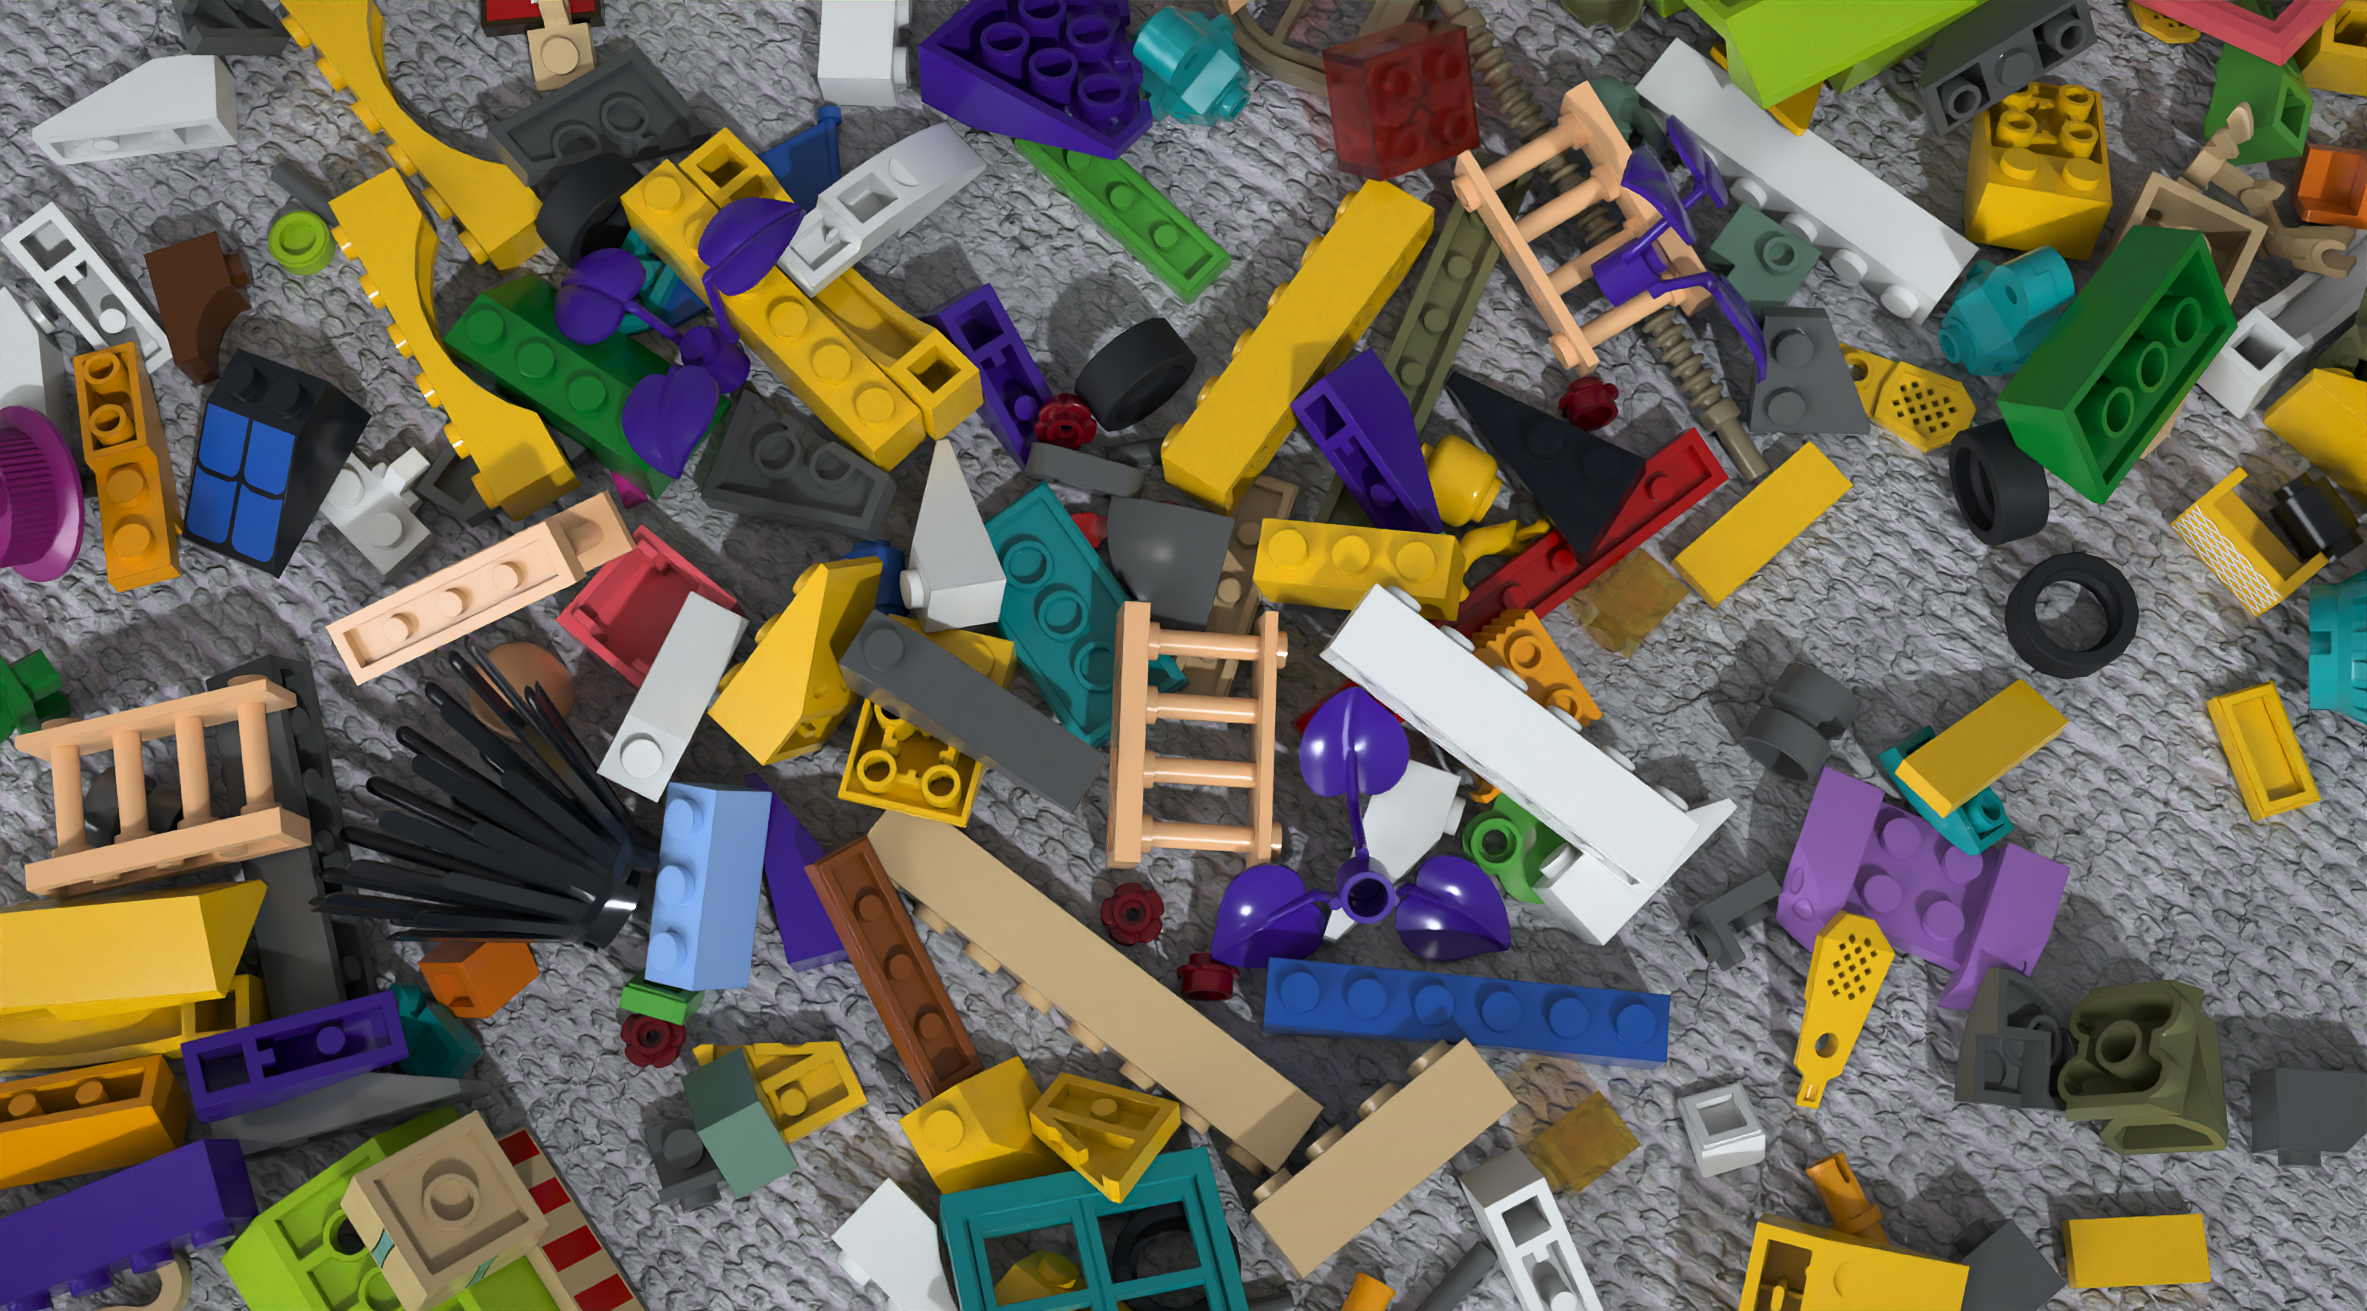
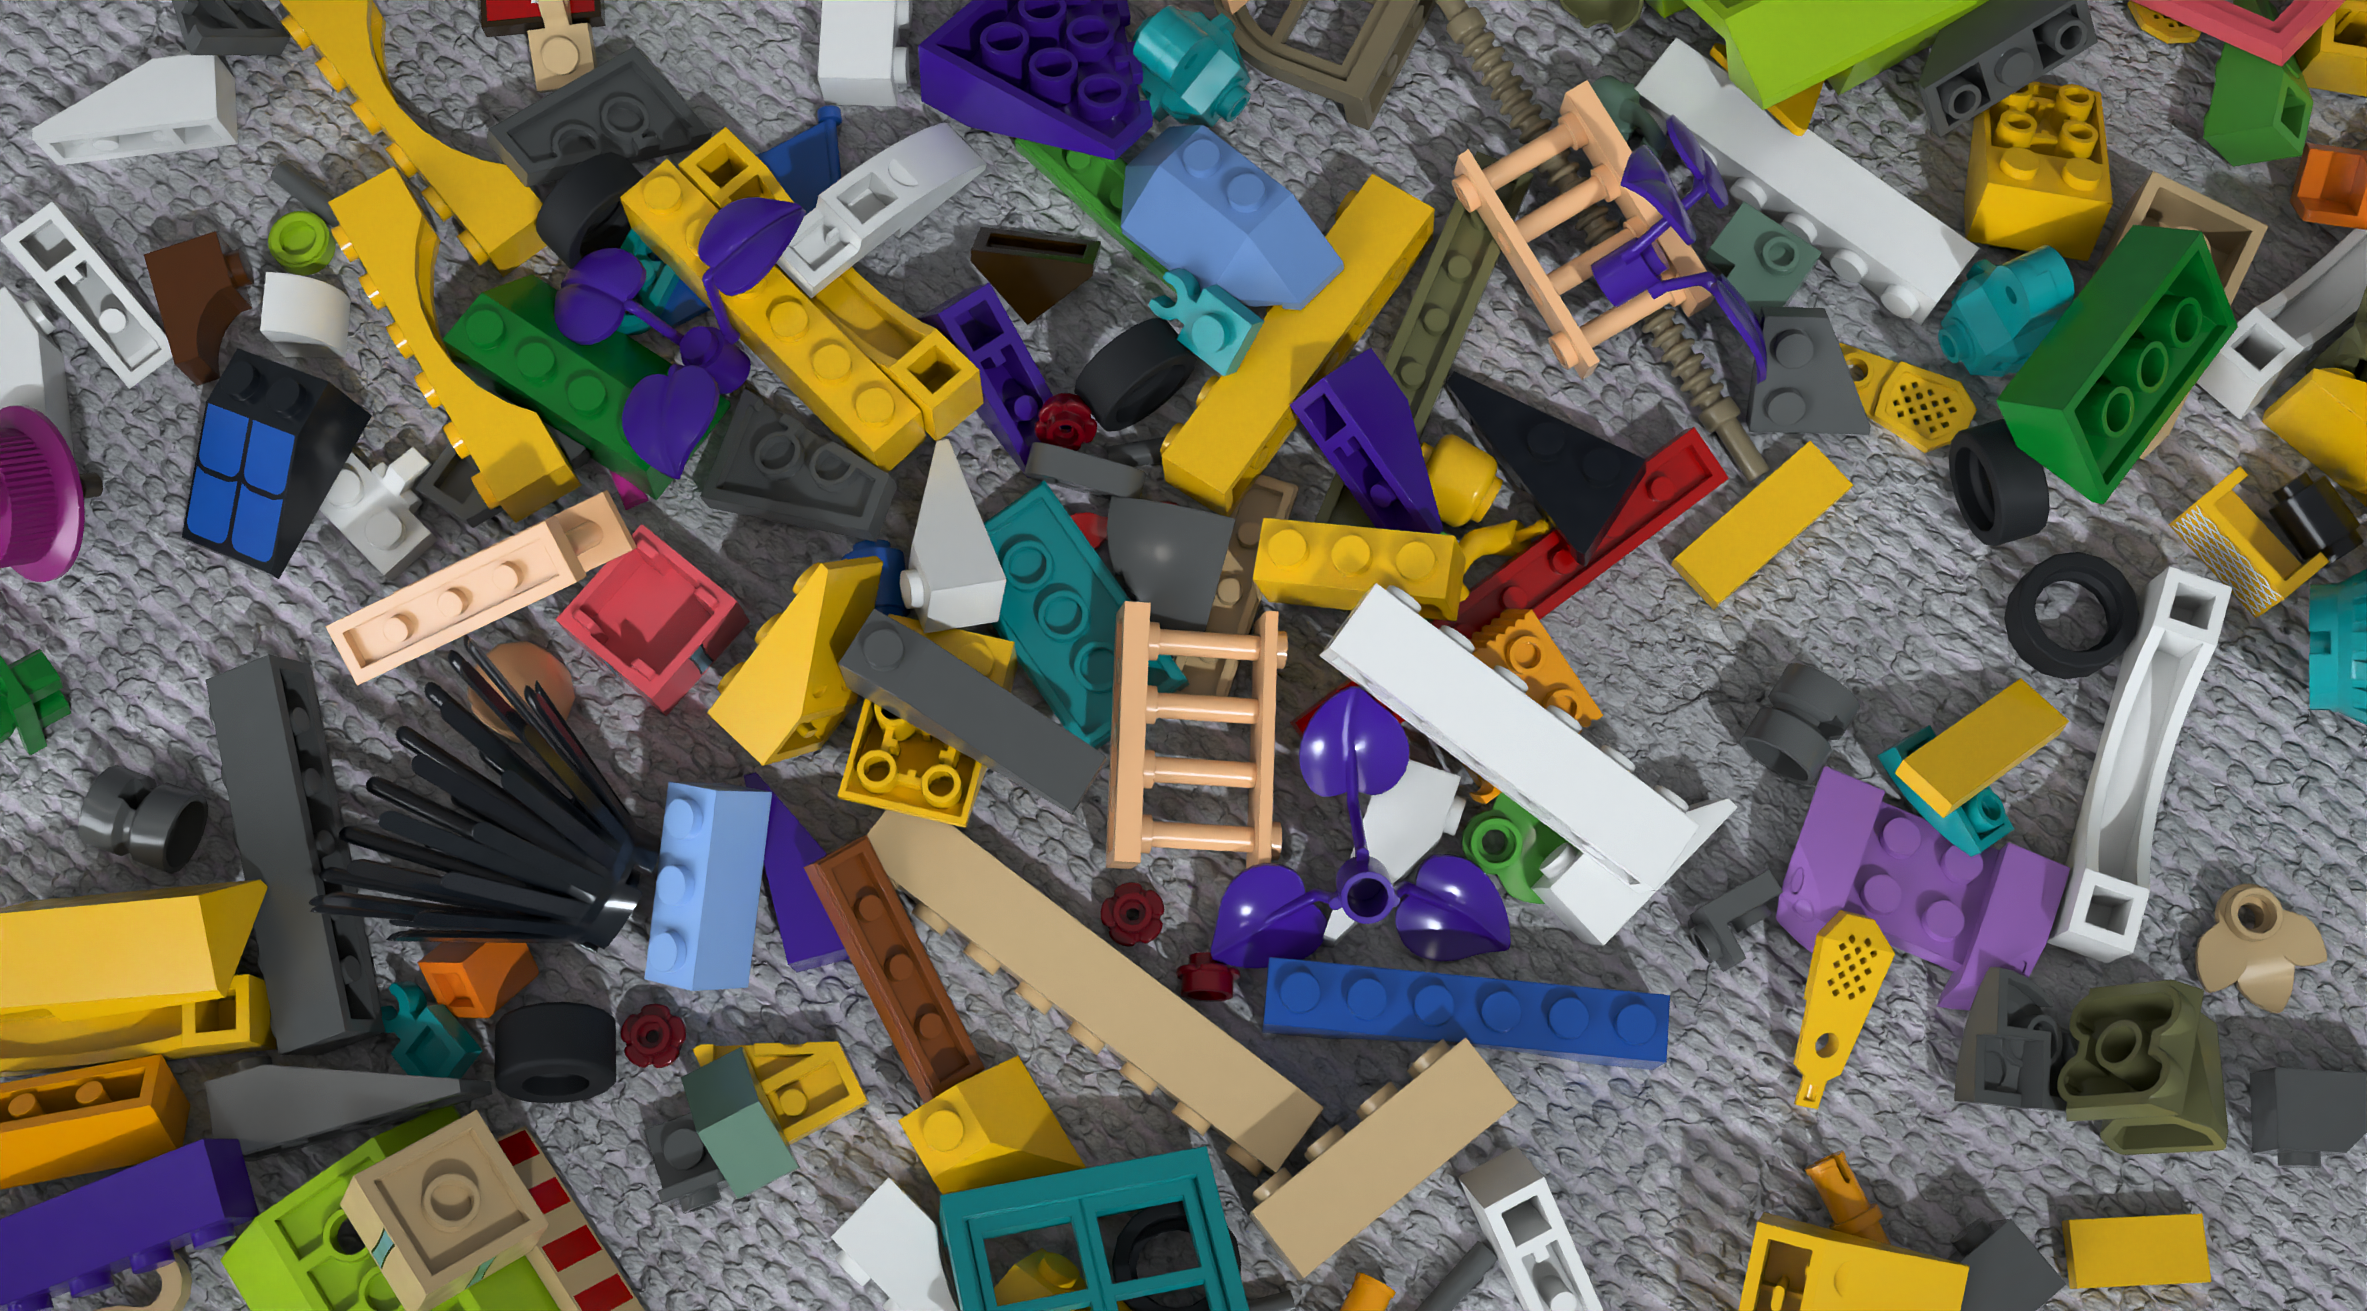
light nougat fence [14,674,312,901] -> none
light orange slope [73,341,183,593] -> none
dark purple slope [180,989,409,1125] -> none
white slope [596,591,750,802] -> none
bright green tile [619,968,705,1026] -> none
yellow wing [1029,1072,1181,1204] -> none
clear red brick [1322,18,1480,182] -> none
clear yellow brick [1528,1090,1641,1197] -> none
dark red plate [1558,376,1619,432] -> none
clear yellow brick [1582,548,1690,660] -> none
white slope [1678,1081,1765,1177] -> none
tan piece [2177,101,2357,279] -> none
yellow tile [2205,680,2321,822] -> none
none -> white brick [260,272,351,358]
none -> black tyre [494,1002,616,1104]
none -> dark brown slope [970,227,1101,325]
none -> medium blue wedge [1121,125,1344,310]
none -> teal plate [1148,268,1264,376]
none -> white arch [2047,566,2233,963]
none -> tan plate [2195,884,2327,1014]

